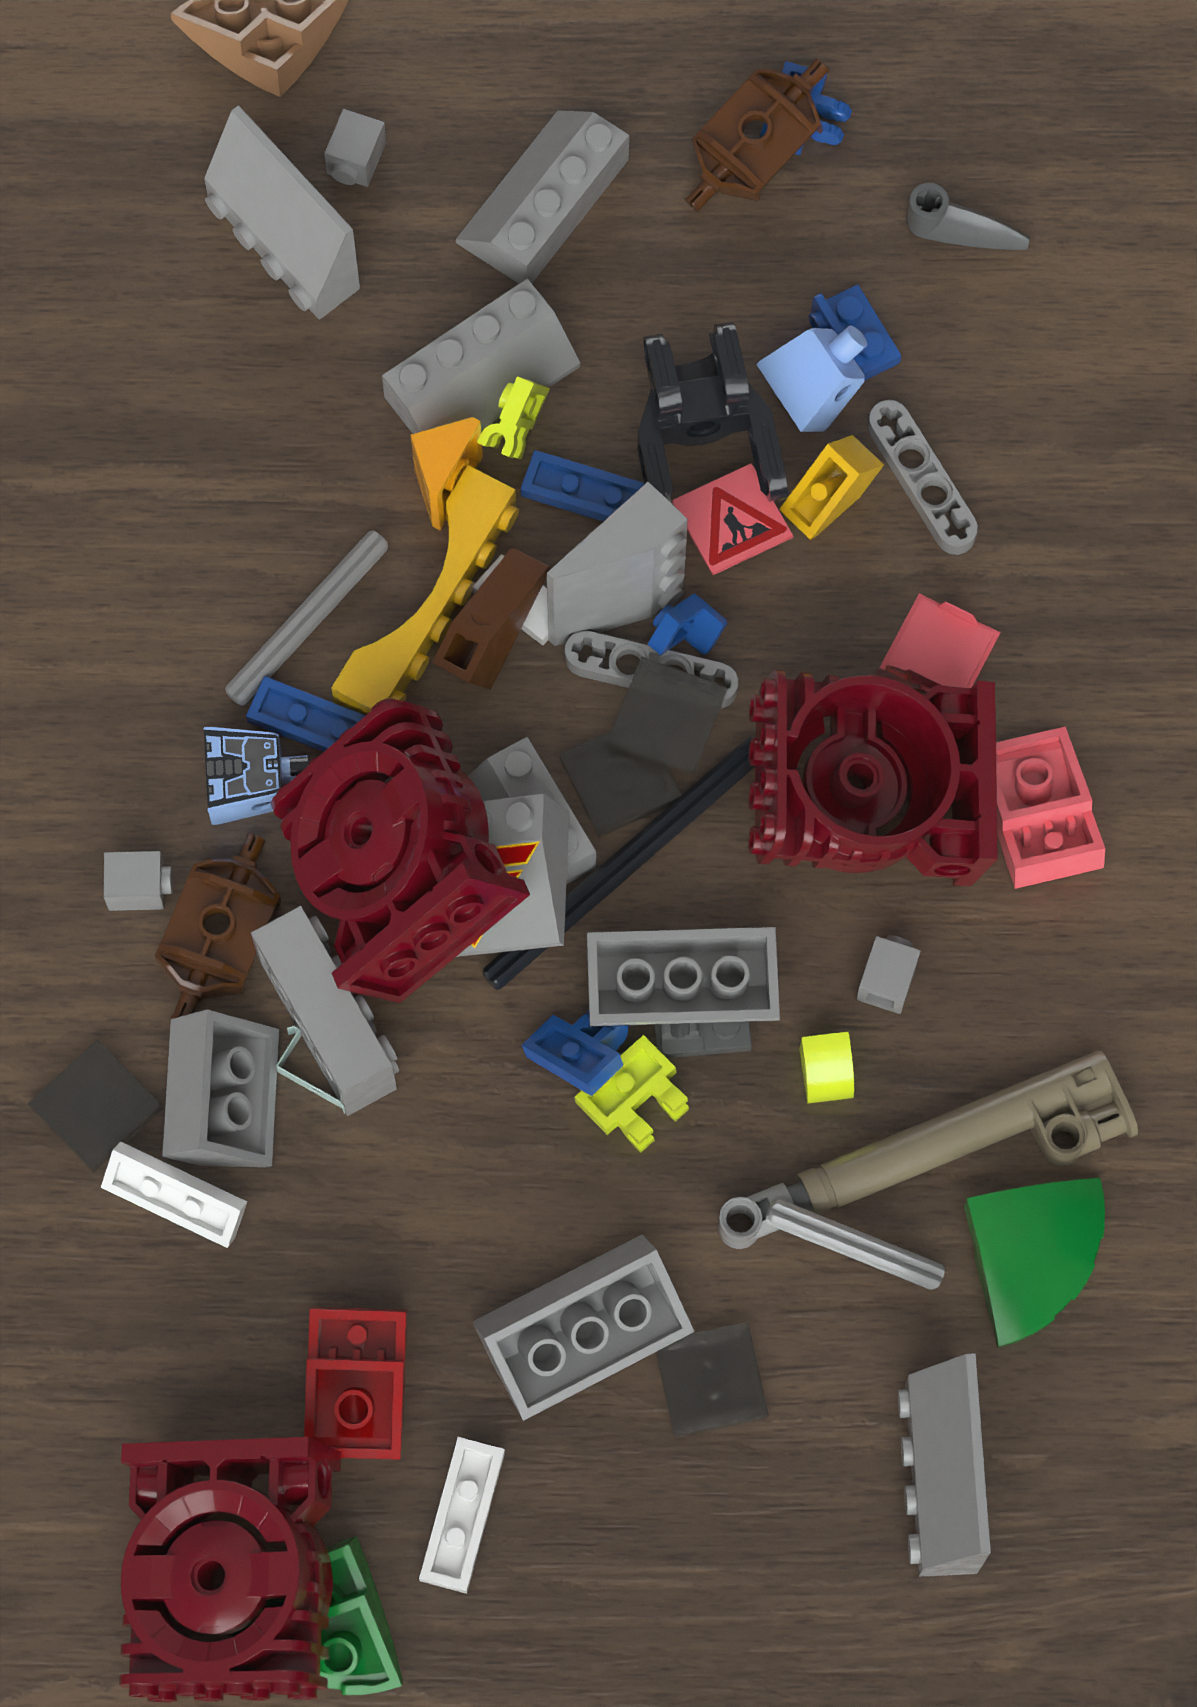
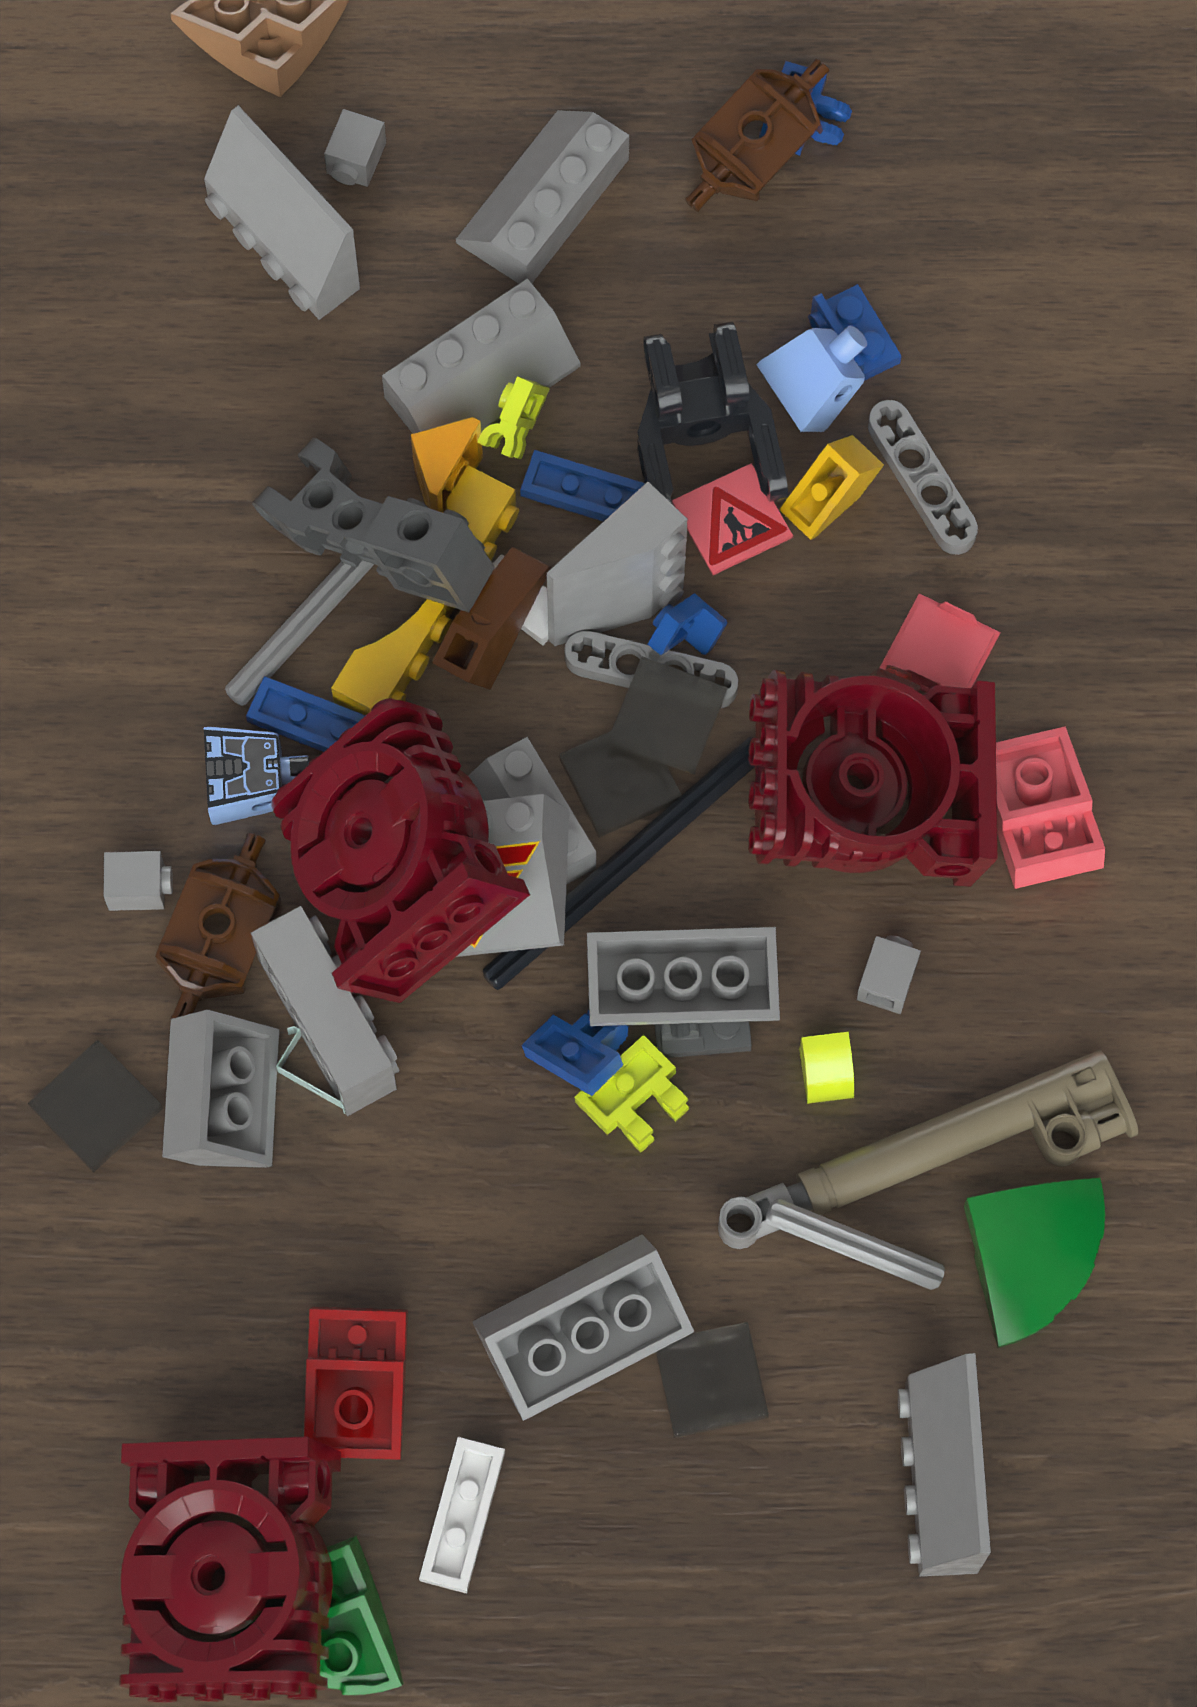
white plate [101,1141,247,1248] -> none
dark grey piece [906,183,1030,250] -> none
none -> dark grey brick [252,438,495,612]

